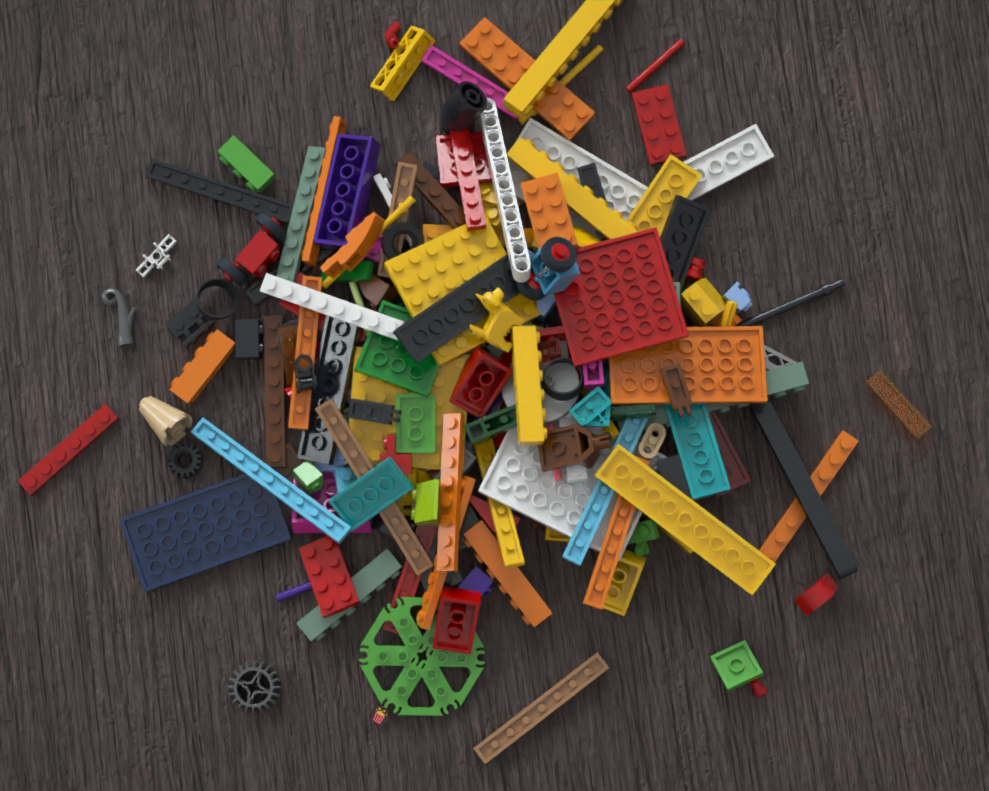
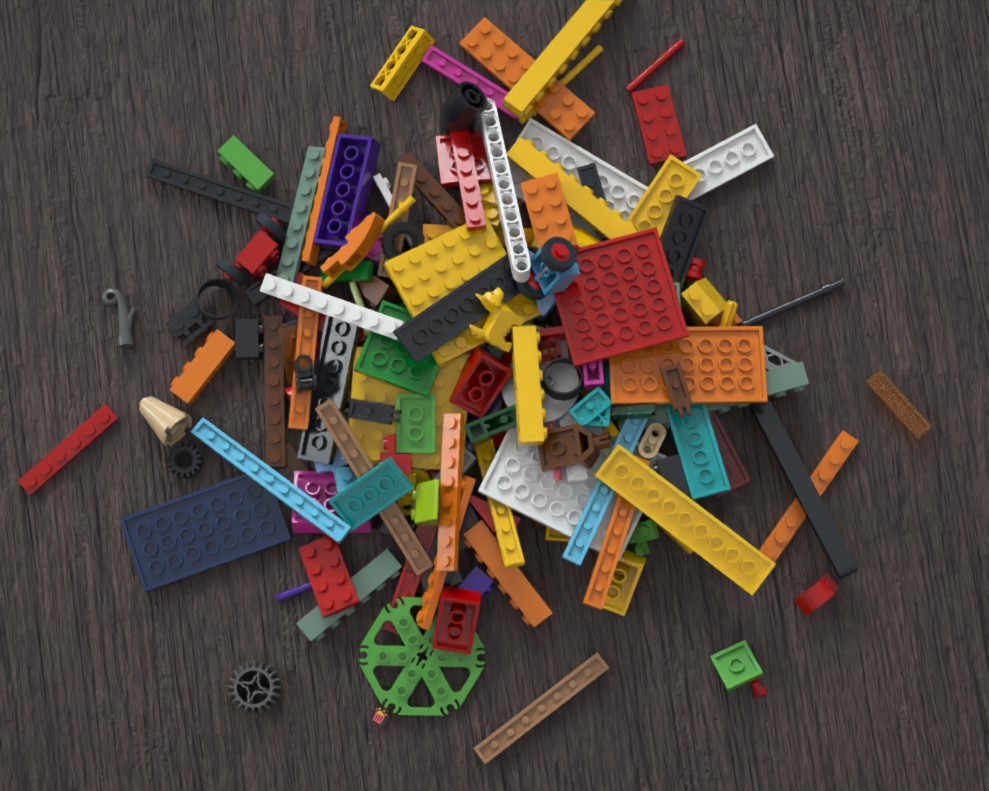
white piece [136,234,177,278] -> none
brick [293,460,324,495] -> none
red arm [385,21,402,49] -> none
light blue brick [722,281,753,314] -> none

